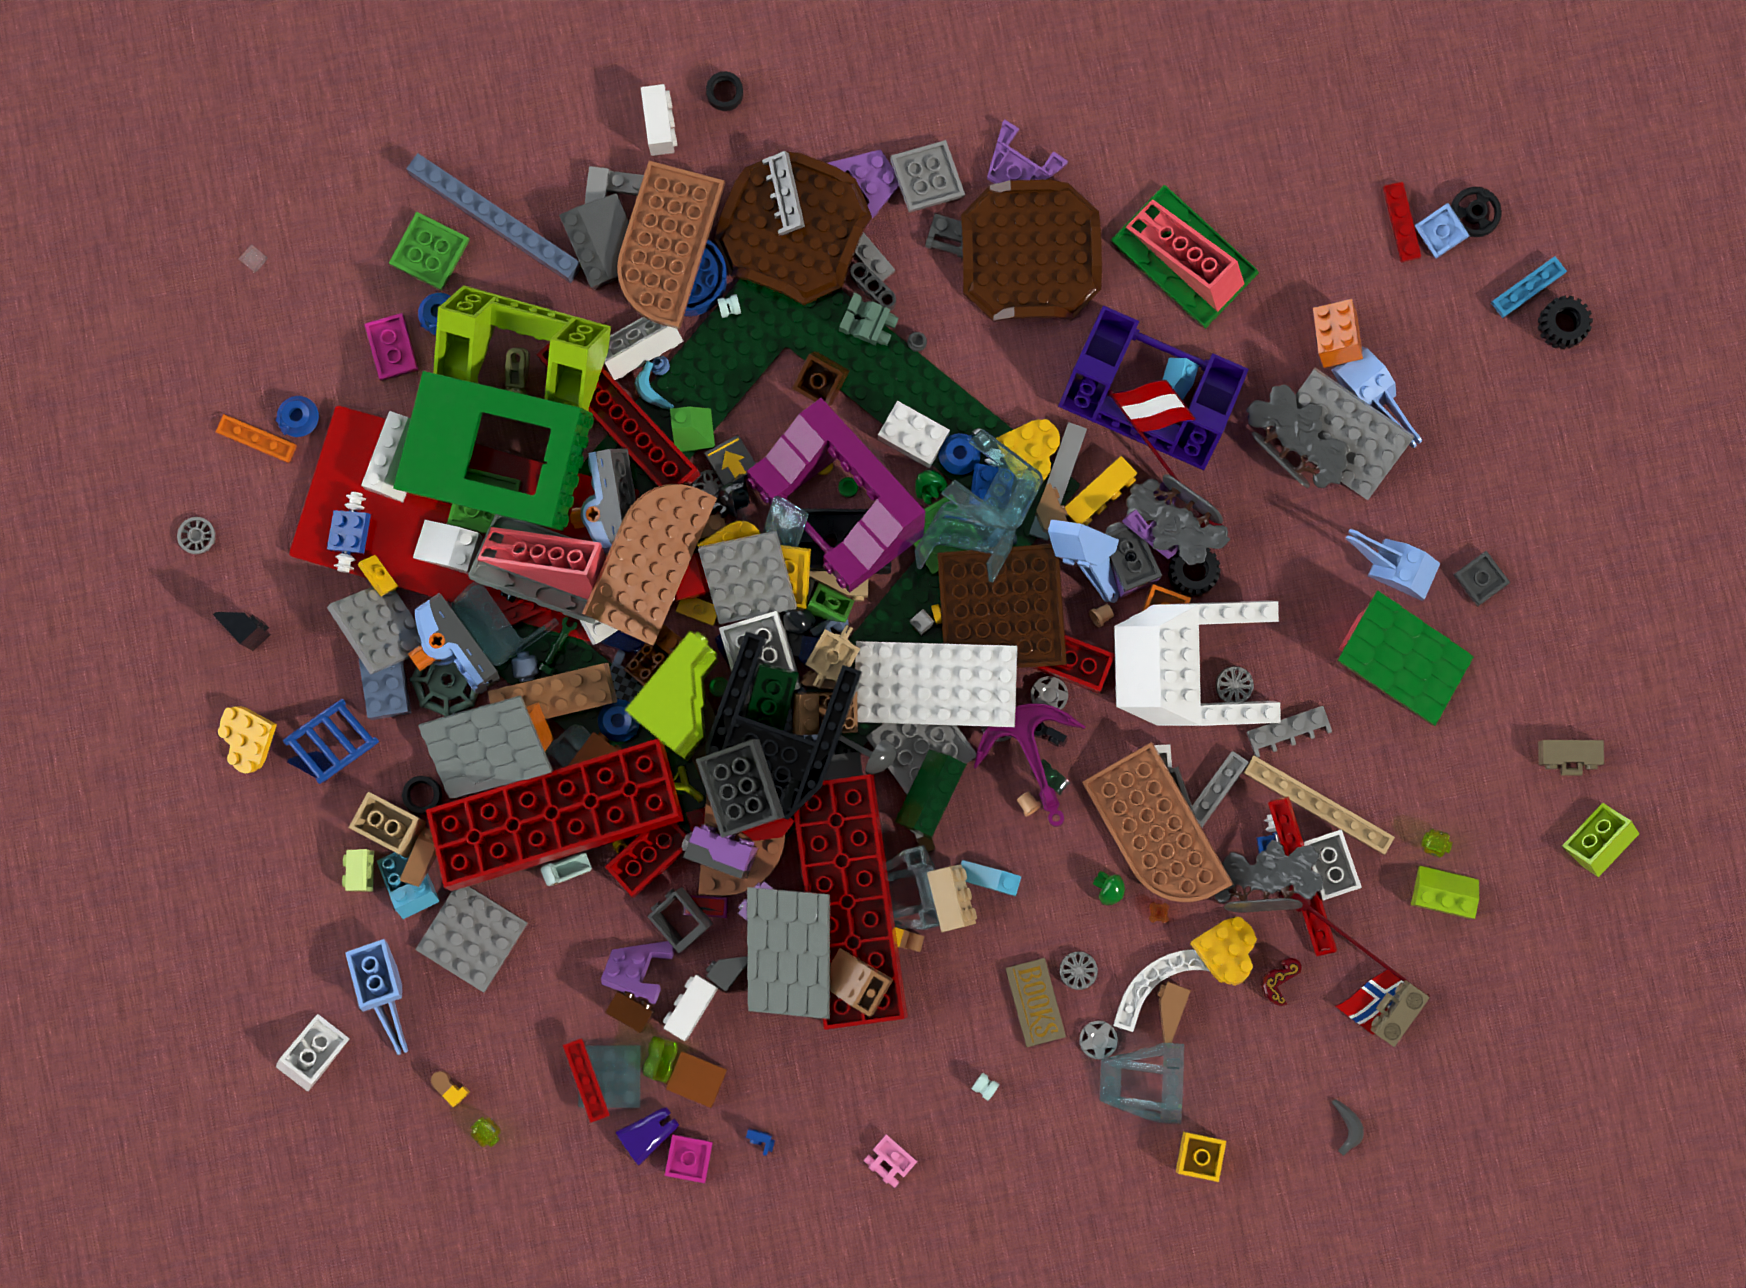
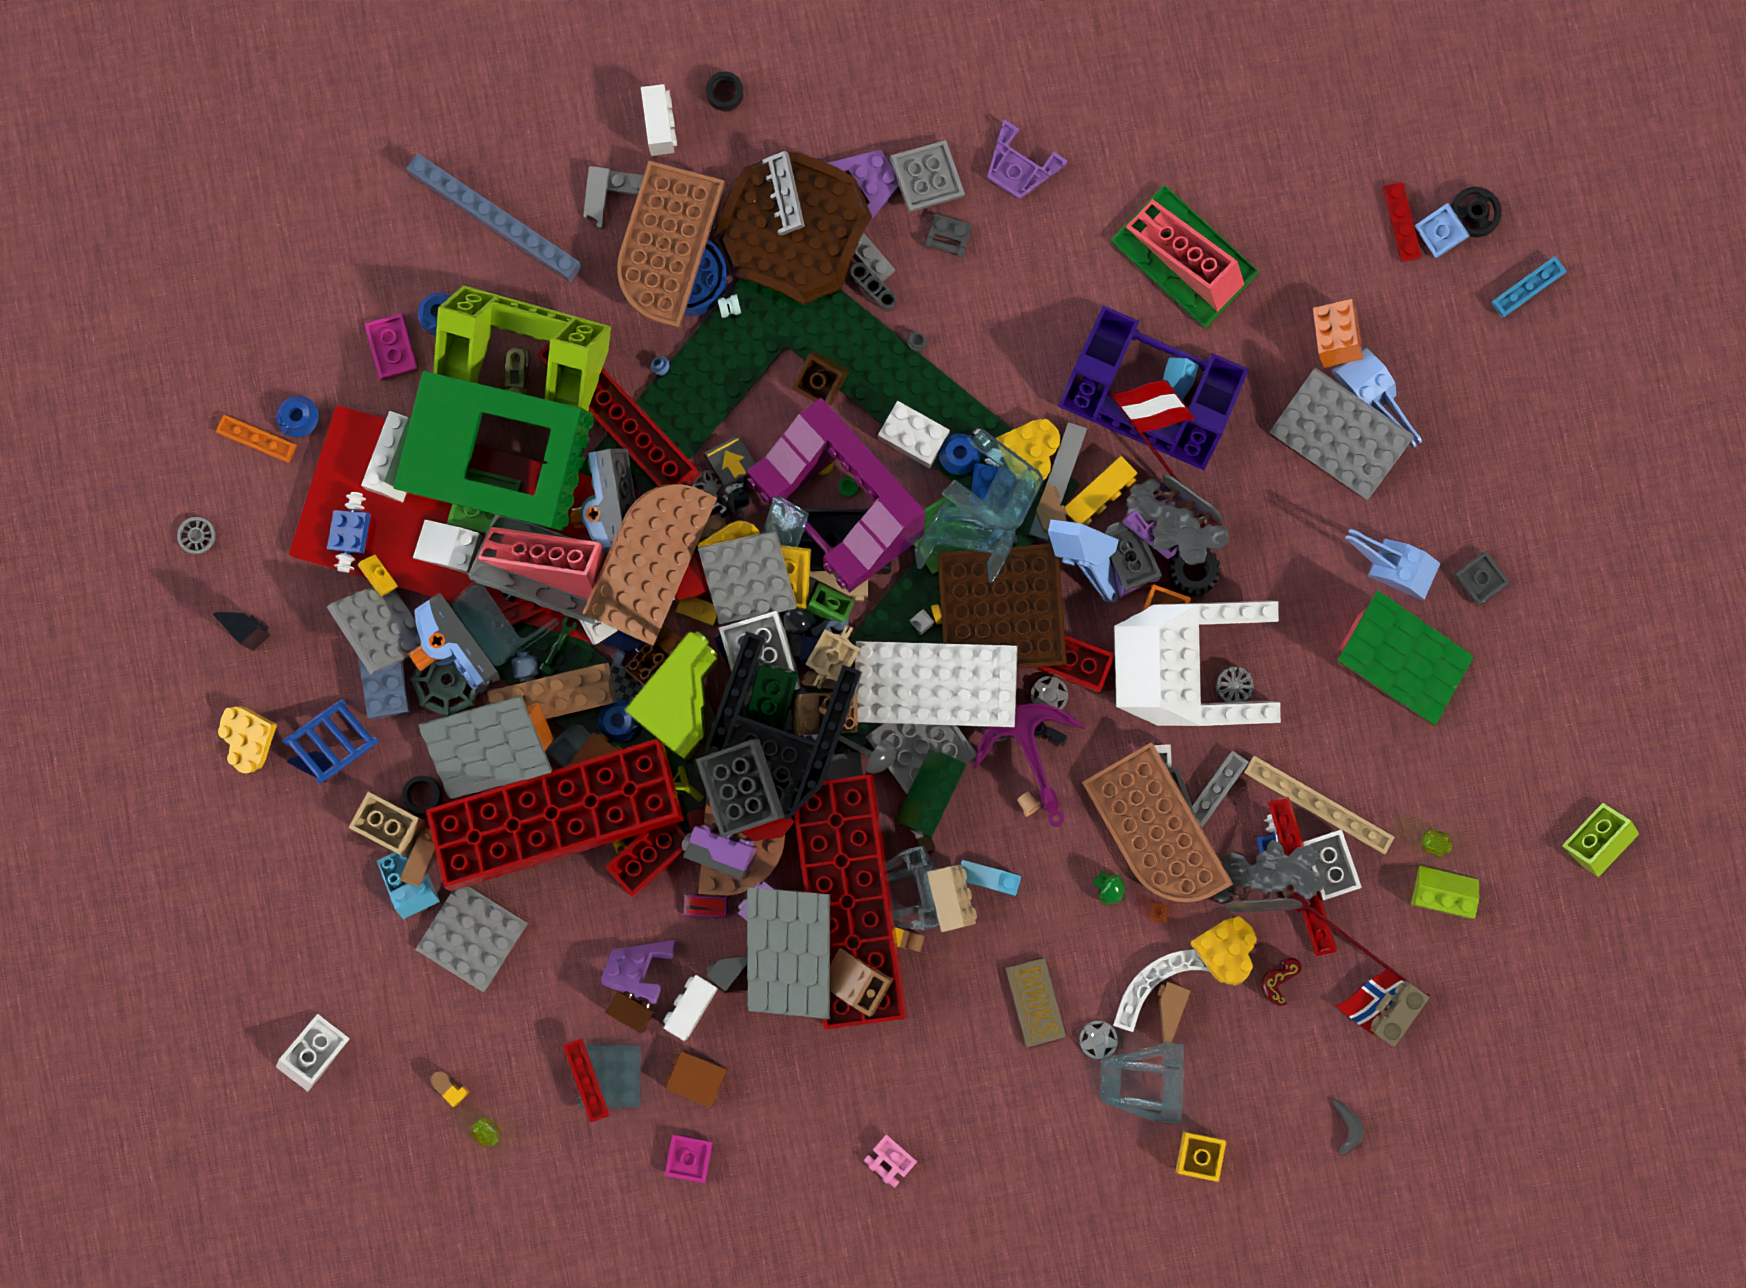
clear plate [239,244,268,273] -> none
yellowish green slope [342,849,374,892] -> none
light blue slope [345,939,408,1055] -> none
bright green plate [389,212,470,291] -> none
light aqua animal [541,852,592,886] -> none
dark grey slope [559,193,629,290] -> none
white slope [604,317,683,380] -> none
dark purple piece [615,1107,679,1166] -> none
medium azure piece [635,361,674,410] -> none
clear neon green brick [643,1036,678,1083] -> none
dark grey window [647,887,714,953] -> none
bright green slope [670,407,715,452] -> none
green tile [709,677,728,697] -> none
blue bracket [746,1128,775,1156] -> none
sand green hips [839,292,899,346] -> none
green piece [915,469,948,505] -> none
reddish brown plate [961,179,1102,322] -> none
light aqua wheel [971,1072,999,1101] -> none
clear green leg [1030,759,1070,796] -> none
light grey wheel [1059,951,1098,990] -> none
light nougat piece [1089,604,1114,628] -> none
dark grey plant [1246,385,1347,488] -> none
light grey hinge [1247,706,1332,758] -> none
black tyre [1537,295,1593,349] -> none
dark tan piece [1538,740,1604,776] -> none

